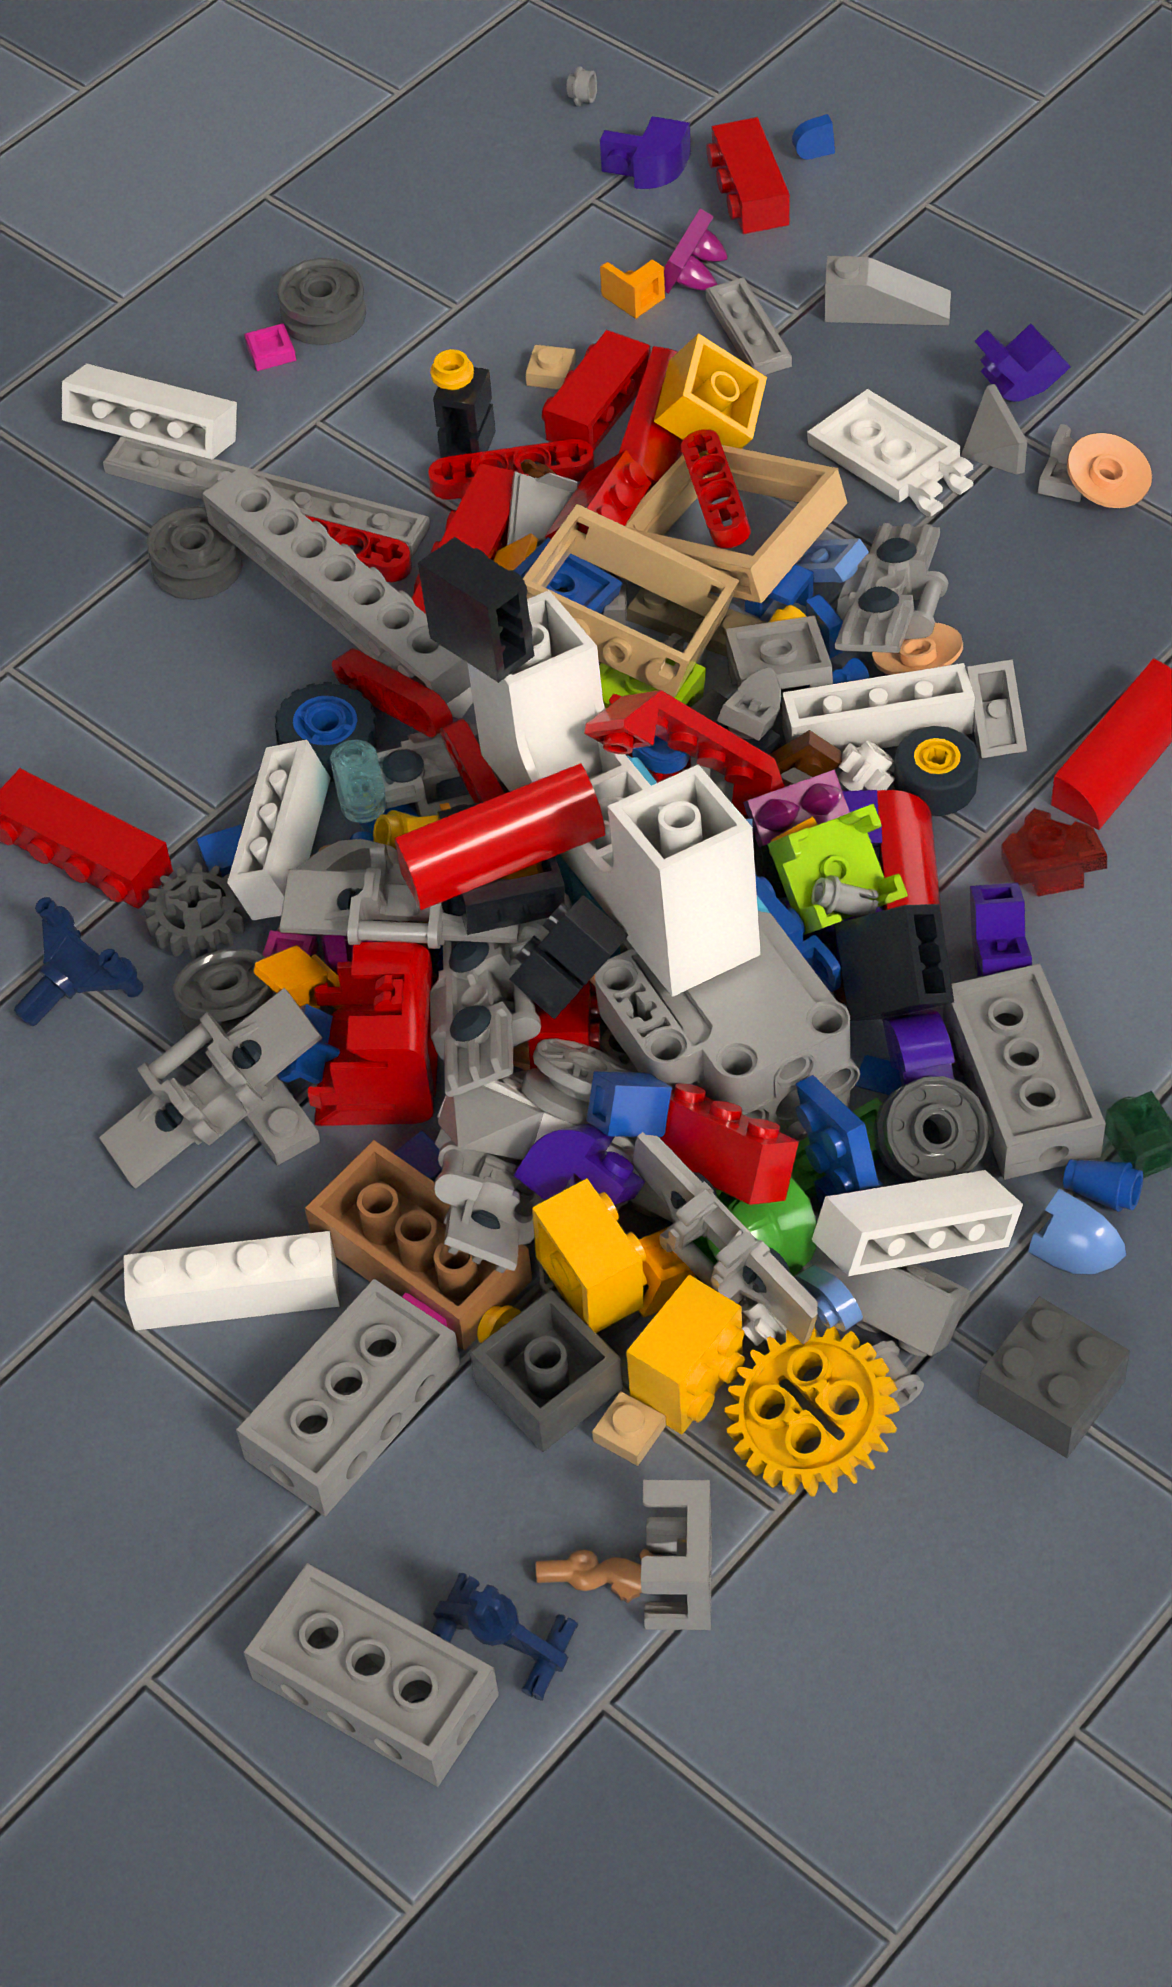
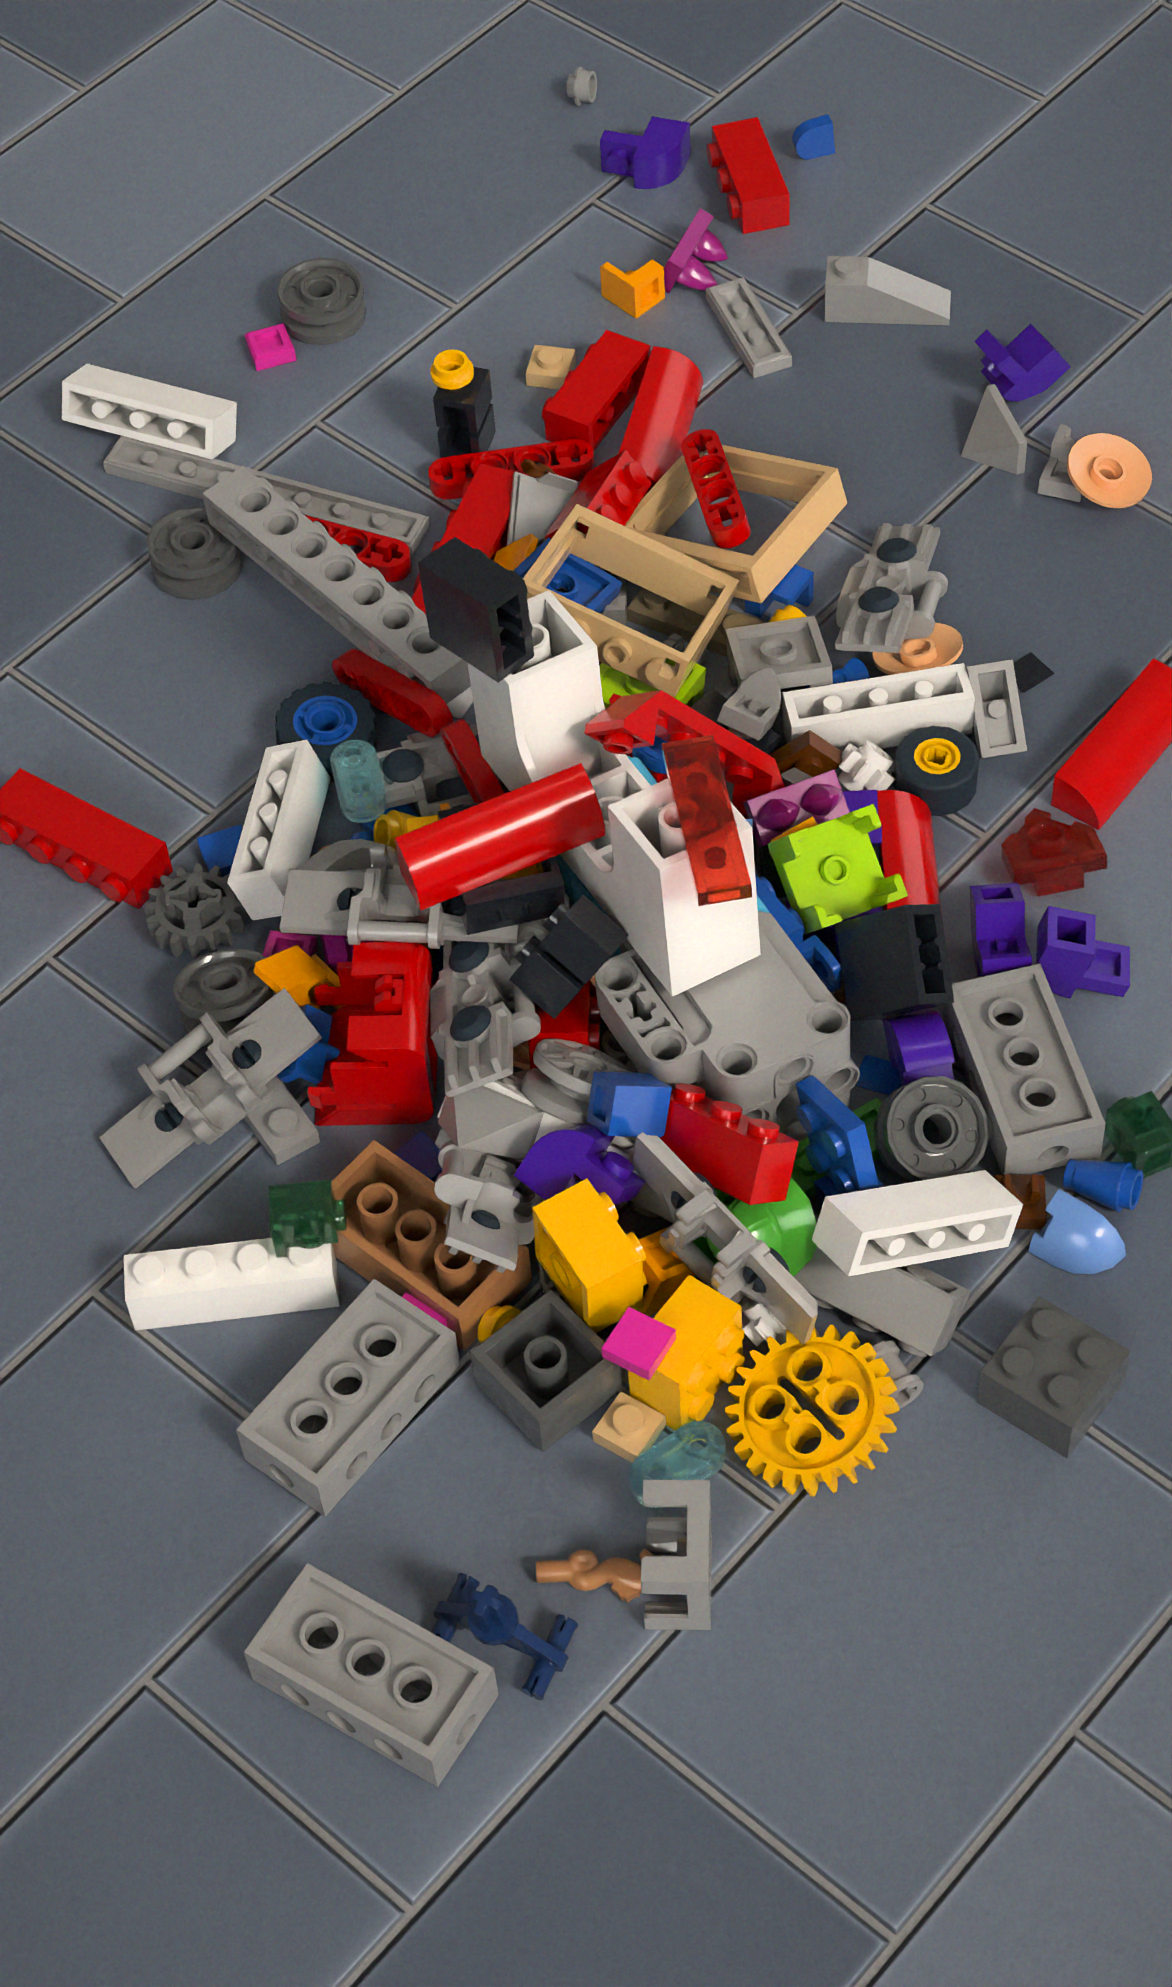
dark blue axle [14,897,143,1026] -> none
yellow brick [654,333,767,455] -> none
medium blue plate [795,1265,863,1332] -> none
medium blue plate [796,538,869,583] -> none
blue tile [806,594,843,658] -> none
white tile [807,389,973,517] -> none
light grey pin [811,875,878,917] -> none
none -> clear green brick [268,1180,347,1257]
none -> dark pink tile [601,1307,676,1380]
none -> clear light blue plate [629,1421,726,1509]
none -> clear red tile [662,735,752,906]
none -> reddish brown tile [993,1174,1047,1229]
none -> black sticker [1013,652,1055,693]
none -> dark purple brick [1036,906,1130,998]

